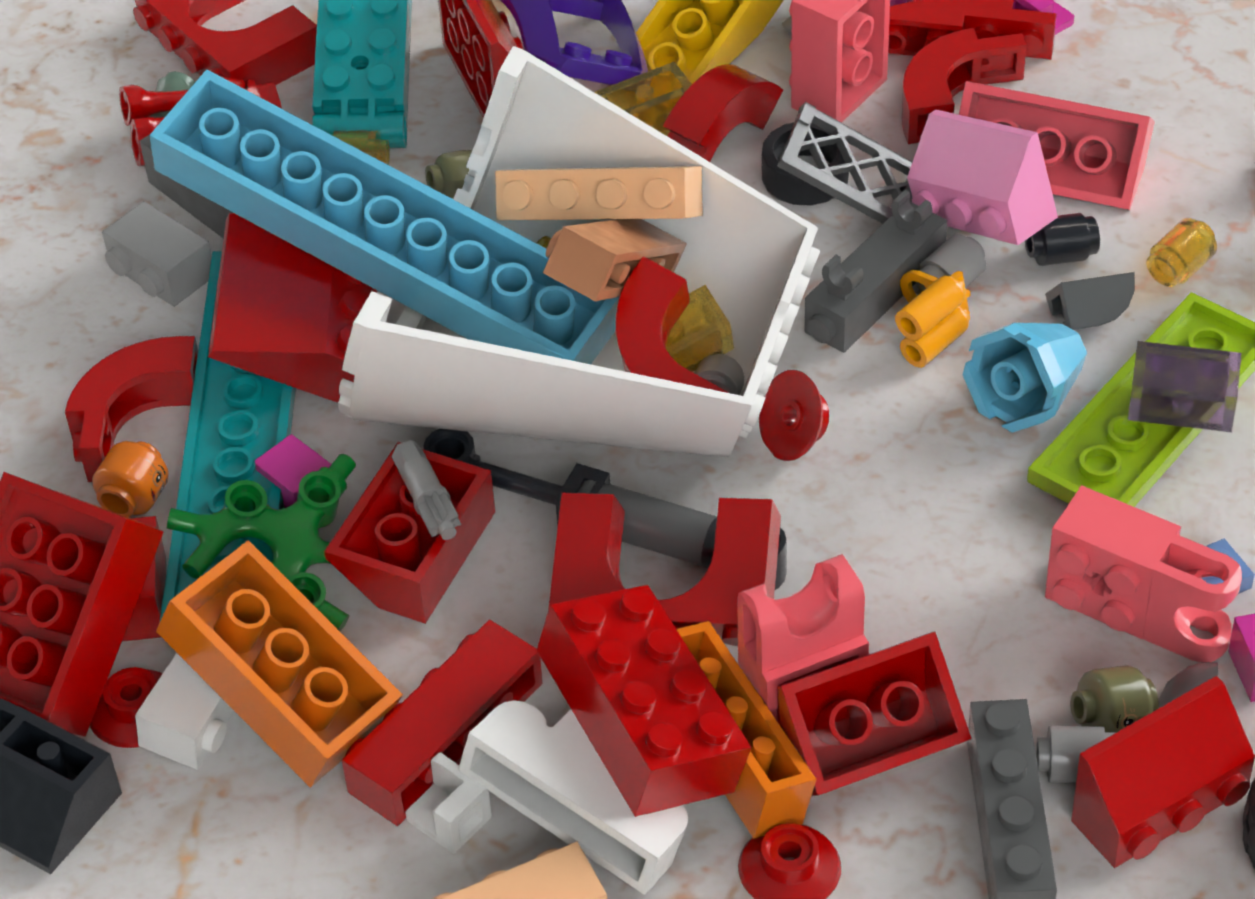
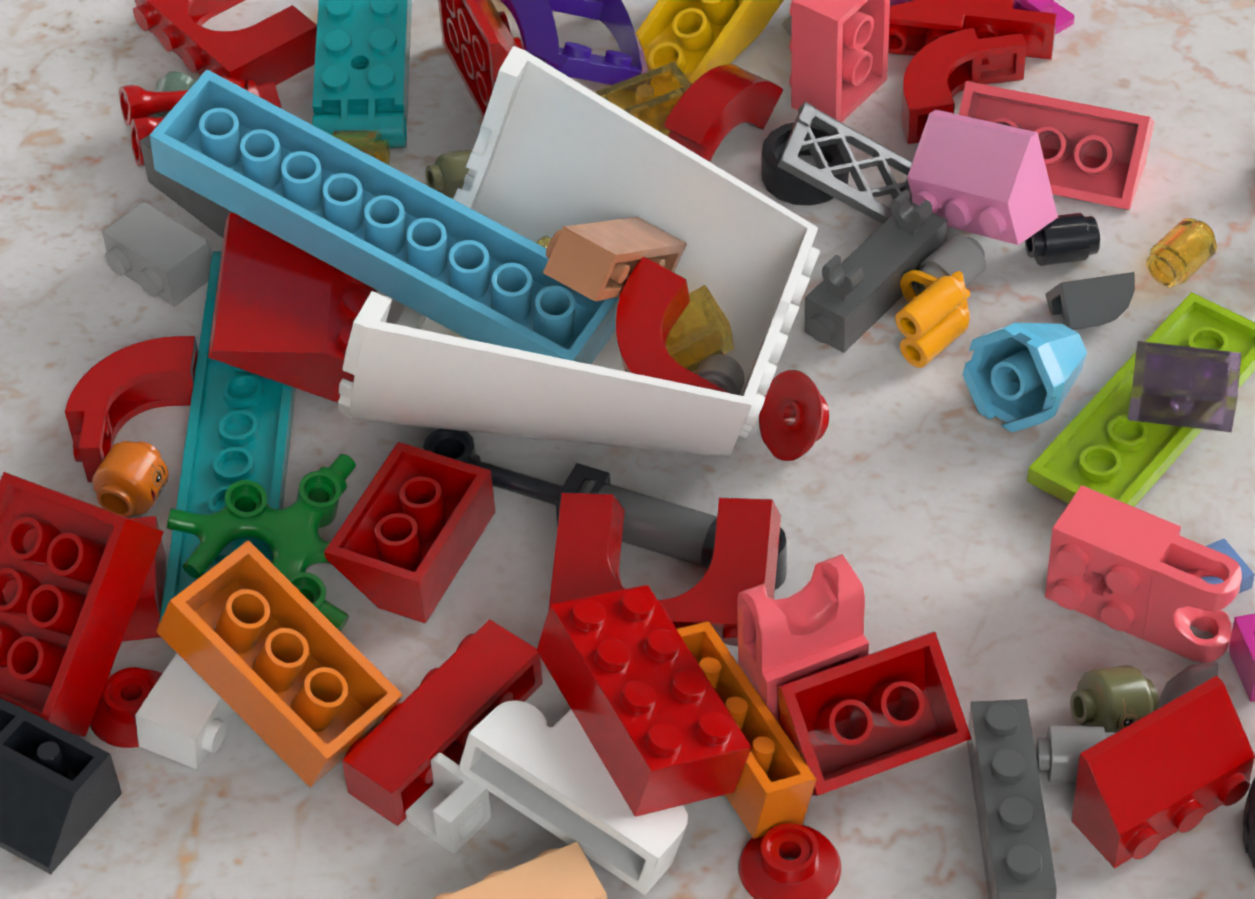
dark pink panel [255,434,331,508] -> none
light grey piece [392,440,462,540] -> none
light nougat brick [495,166,703,220] -> none

